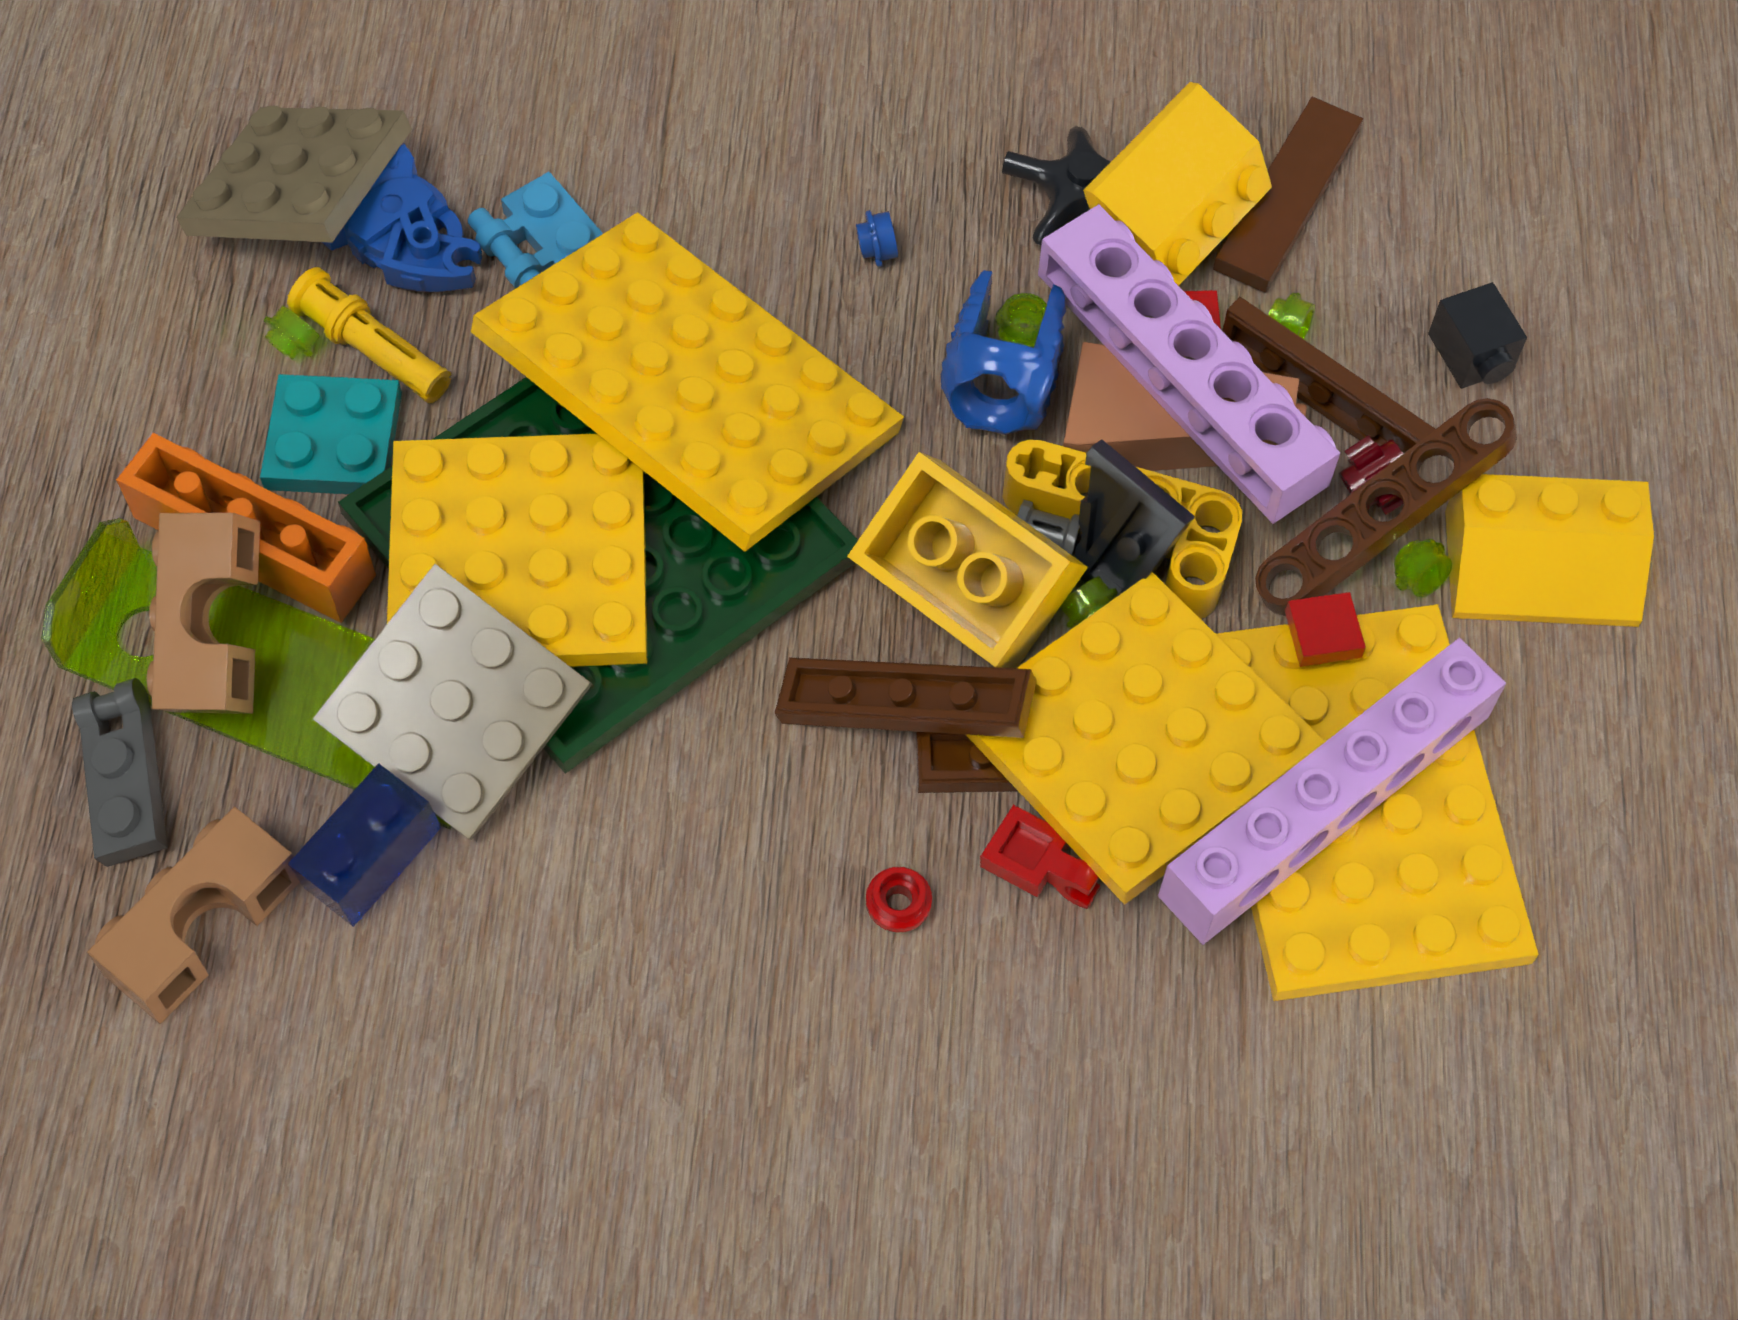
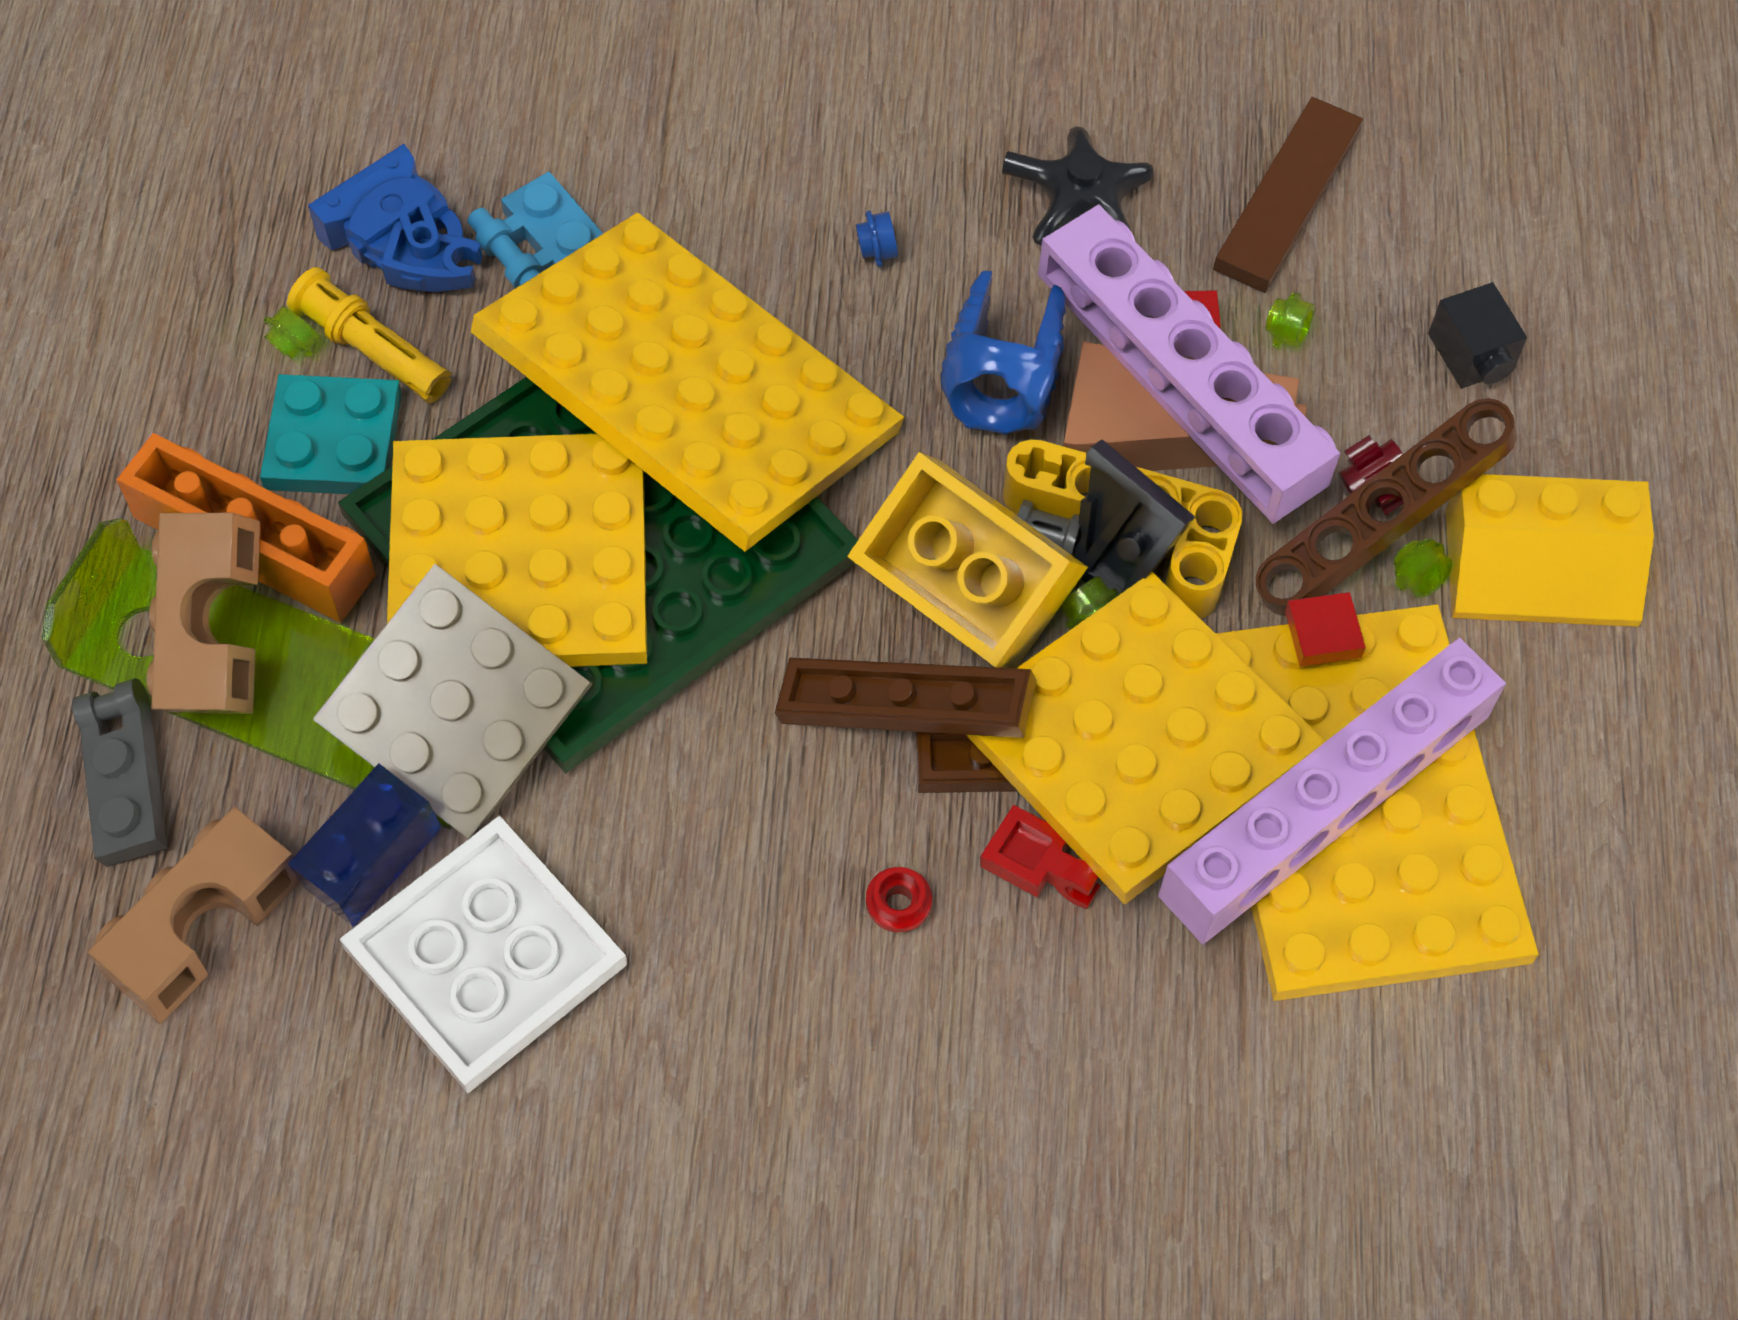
dark tan plate [176,106,412,243] -> none
clear neon green plate [995,293,1047,348] -> none
yellow slope [1083,82,1272,286] -> none
reddish brown tile [1222,296,1435,464] -> none
none -> white plate [340,815,628,1093]

